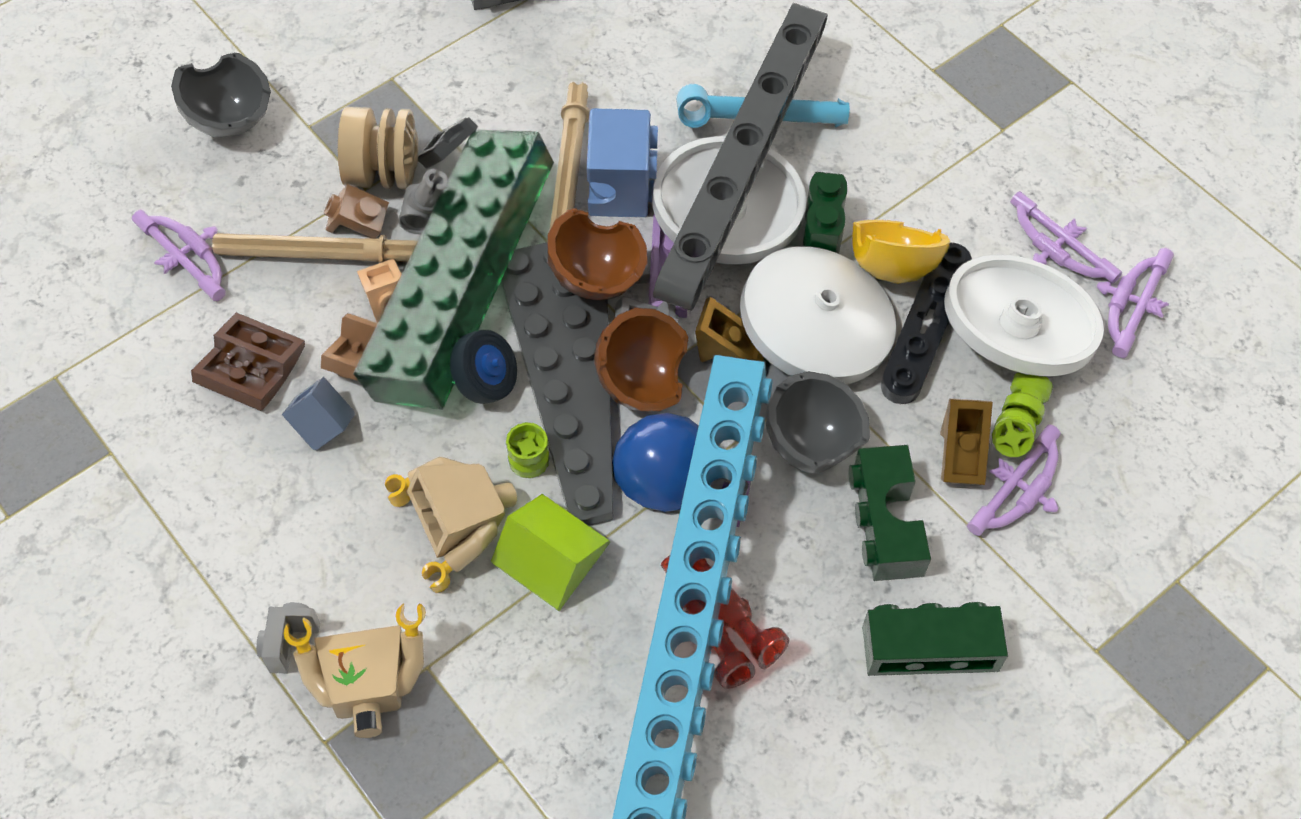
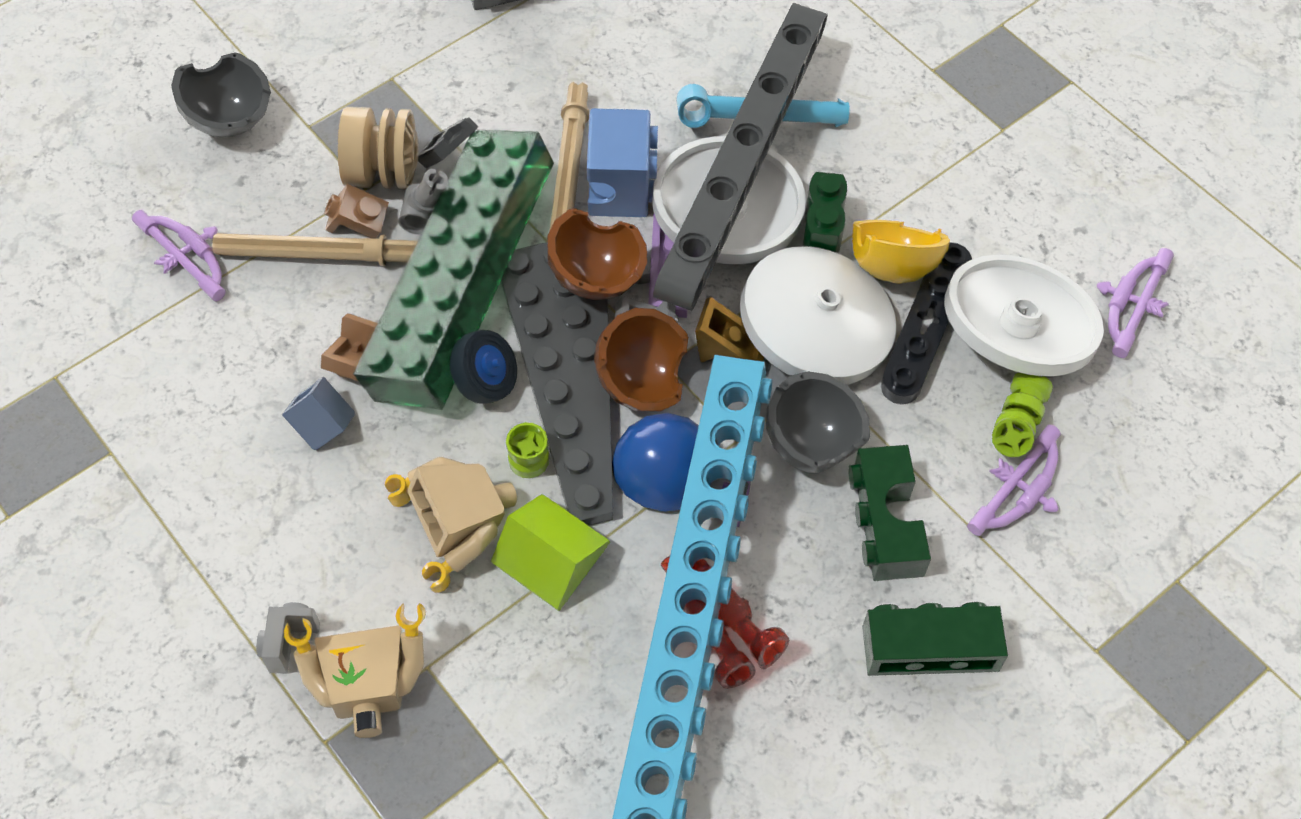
reddish brown slope [191,312,305,411] -> none
light nougat bracket [357,259,414,324] -> none
pearl gold slope [940,398,993,485] -> none
lavender piece [1010,191,1123,284] -> none

